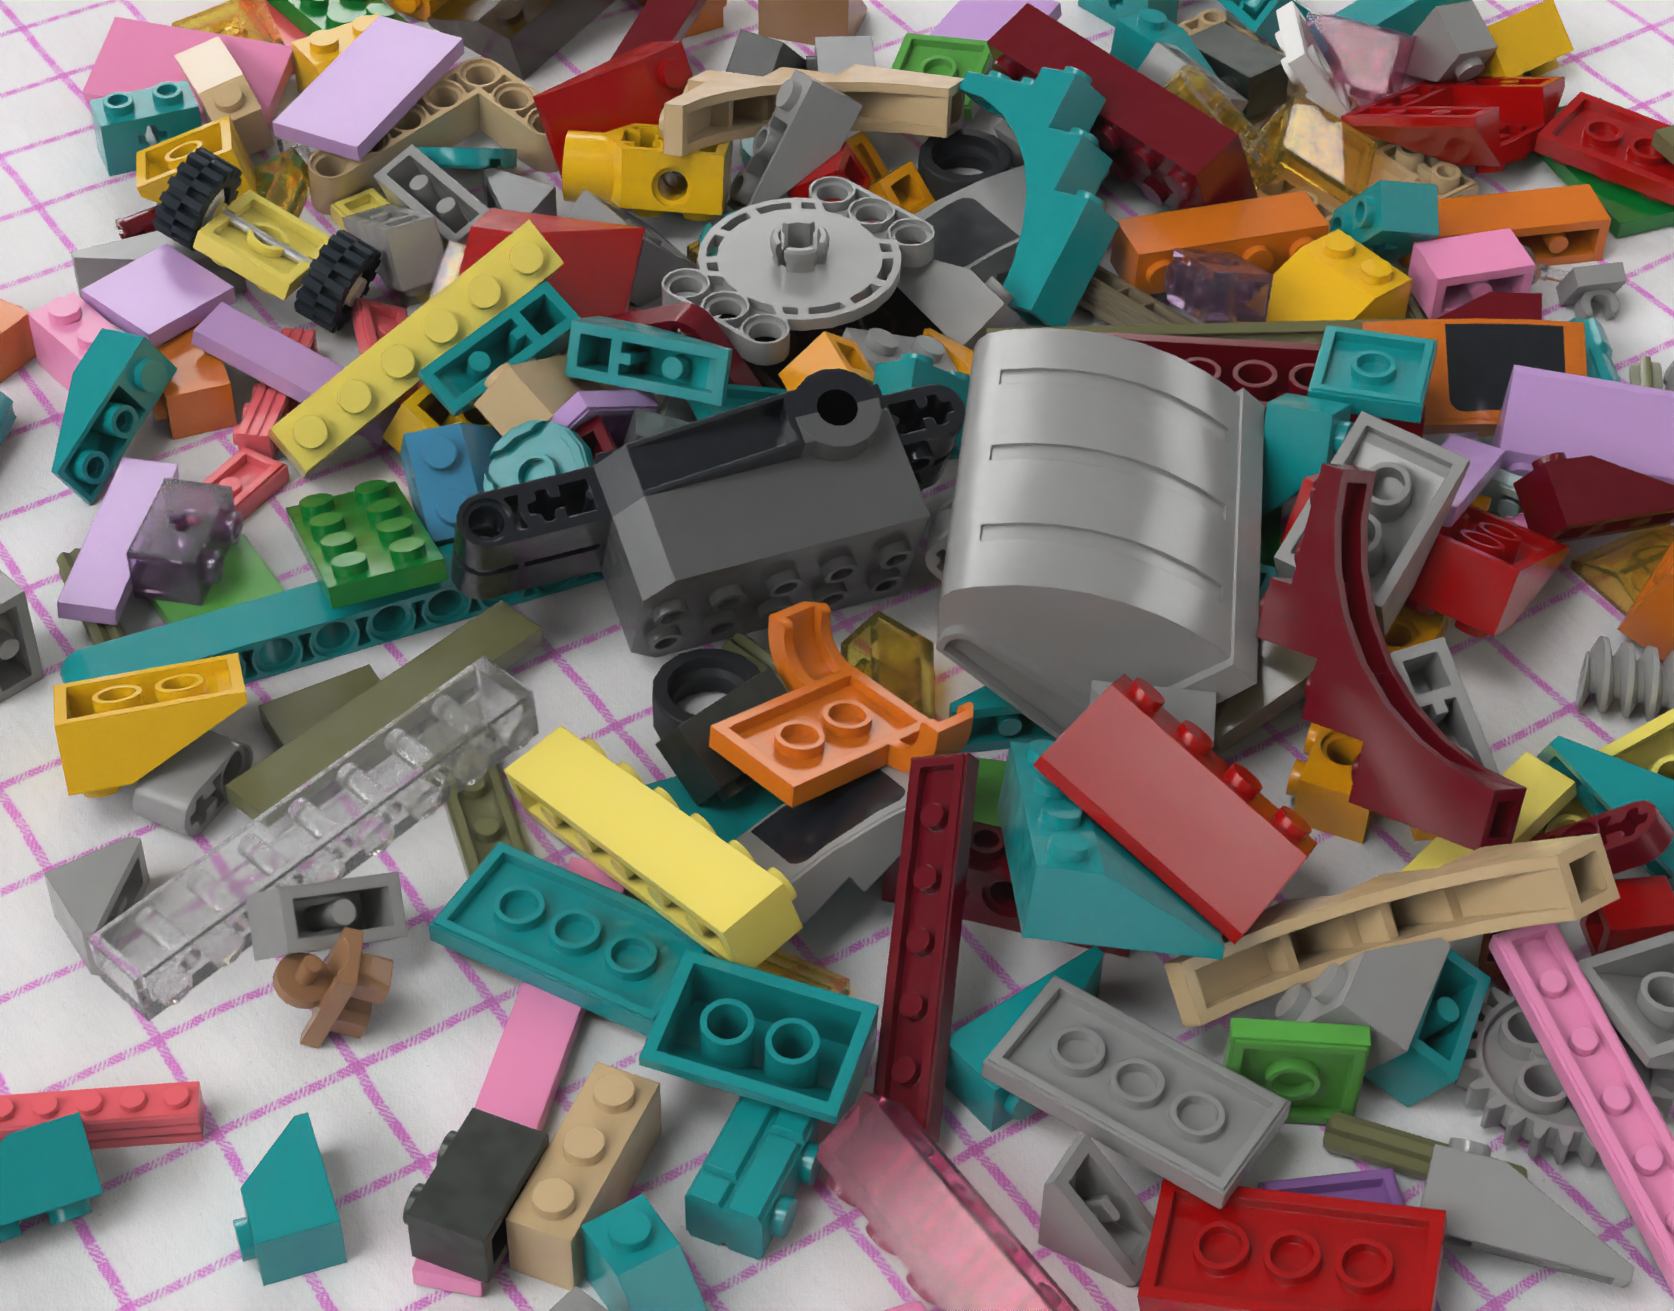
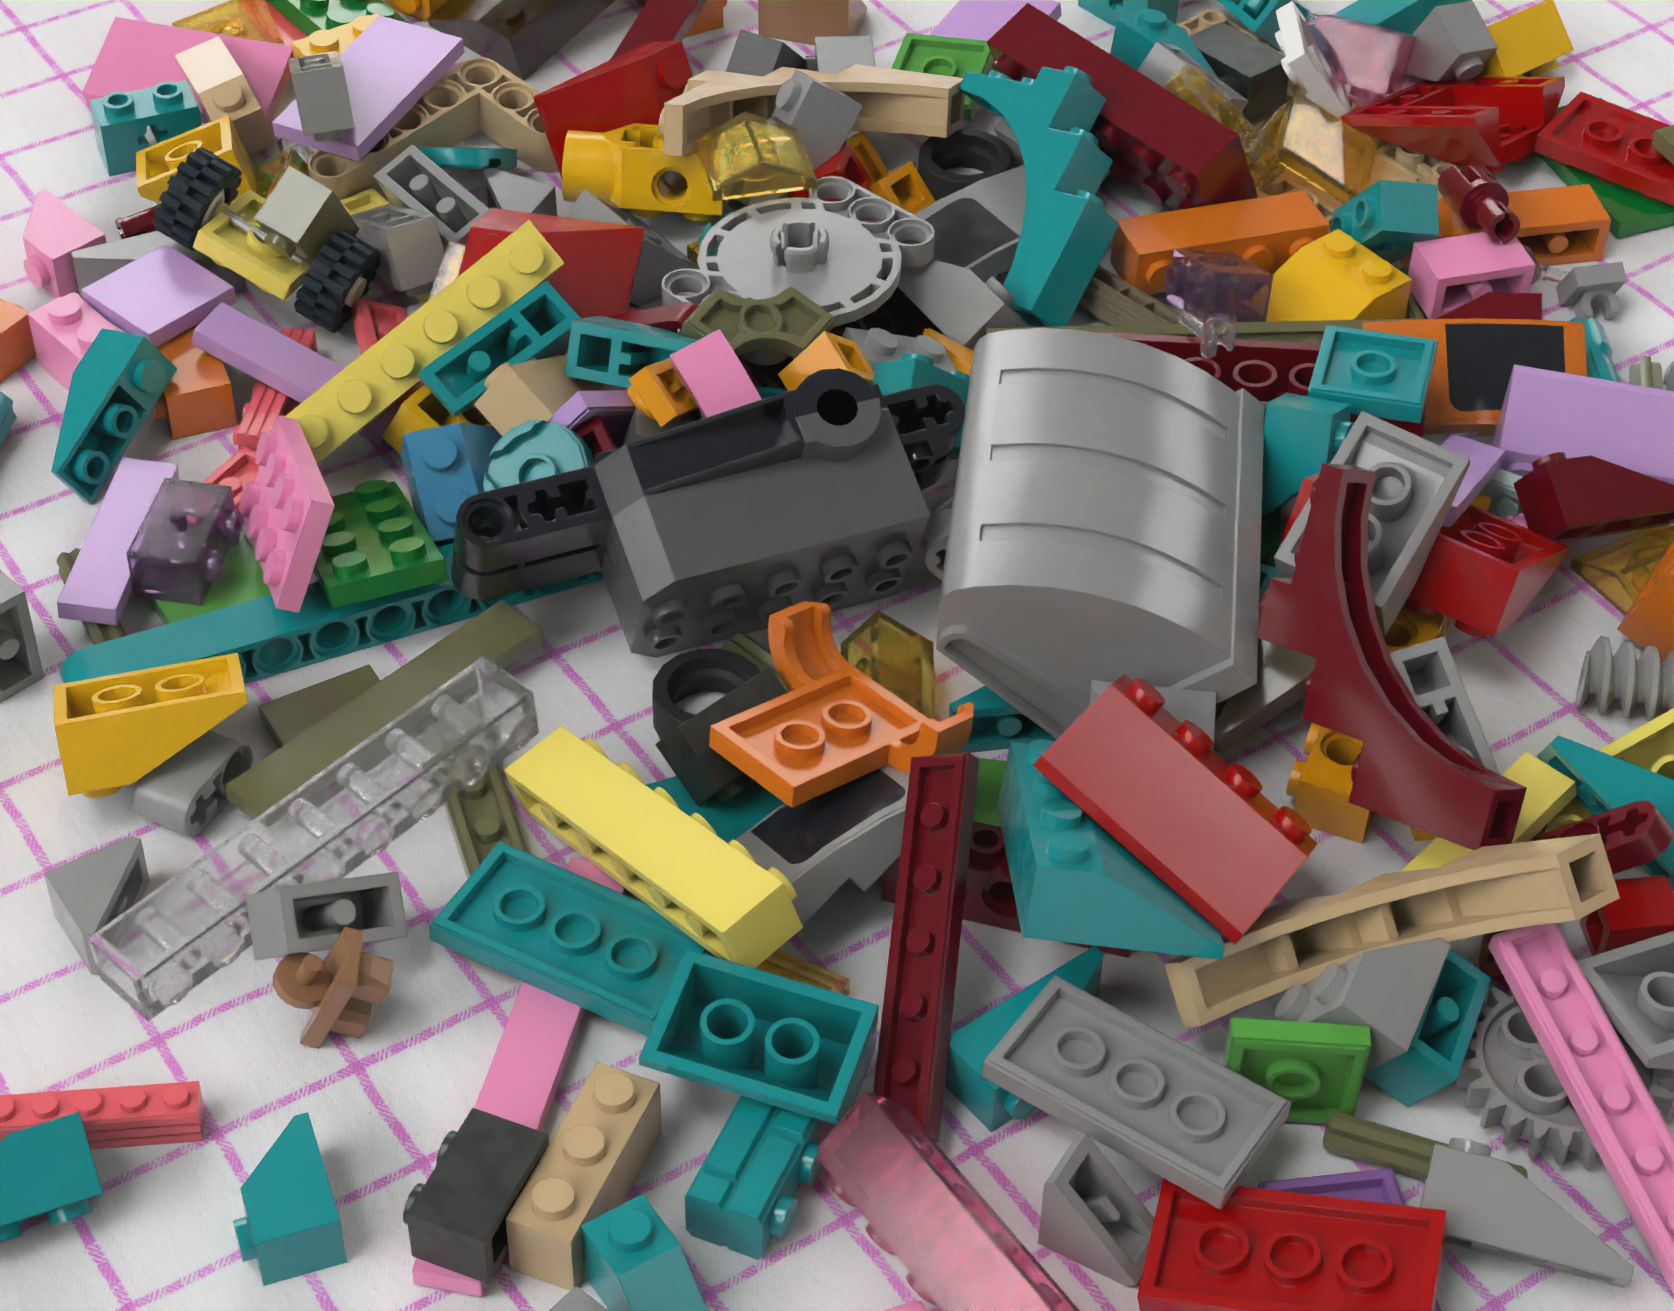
none -> bright pink slope [23,190,106,298]
none -> bright pink plate [239,415,335,613]
none -> slope [254,166,359,262]
none -> light grey slope [288,51,355,142]
none -> light orange bracket [627,358,698,427]
none -> bright pink slope [670,329,761,419]
none -> olive tile [680,286,836,359]
none -> clear yellow slope [695,112,817,201]
none -> clear hand [1179,311,1236,358]
none -> dark red arm [1438,165,1520,243]

